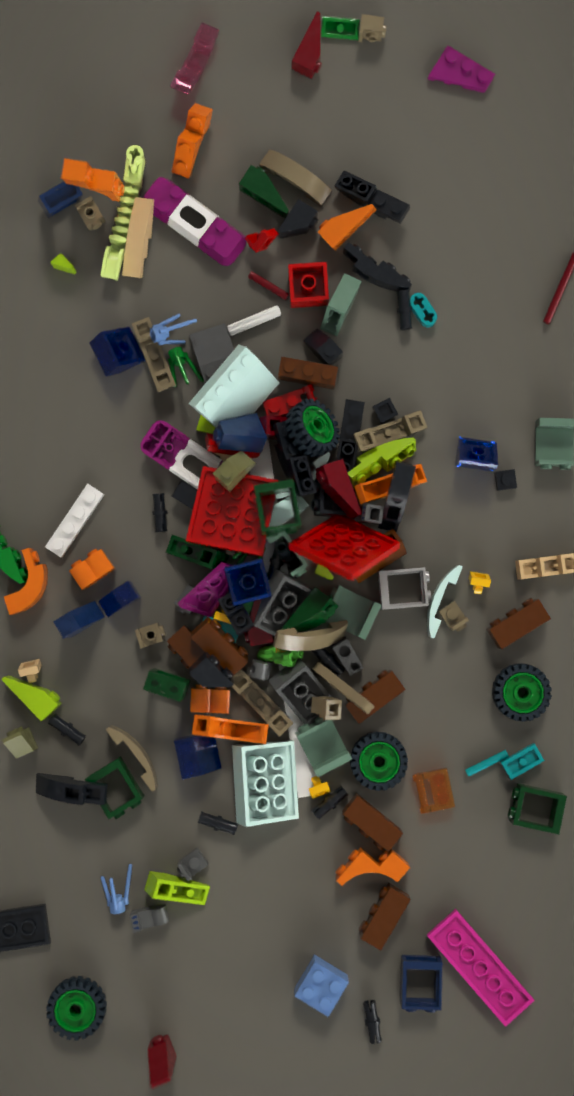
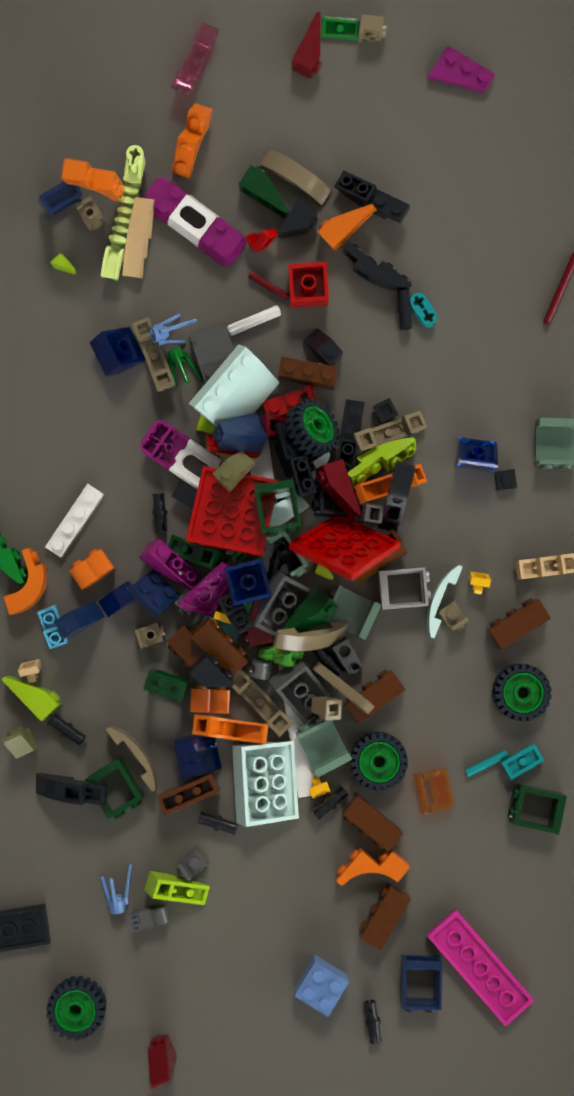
sand green slope [320,273,362,336] -> none
none -> medium azure slope [37,605,68,649]
none -> dark blue plate [128,569,180,618]
none -> magenta slope [139,539,201,590]
none -> reddish brown brick [157,771,220,816]

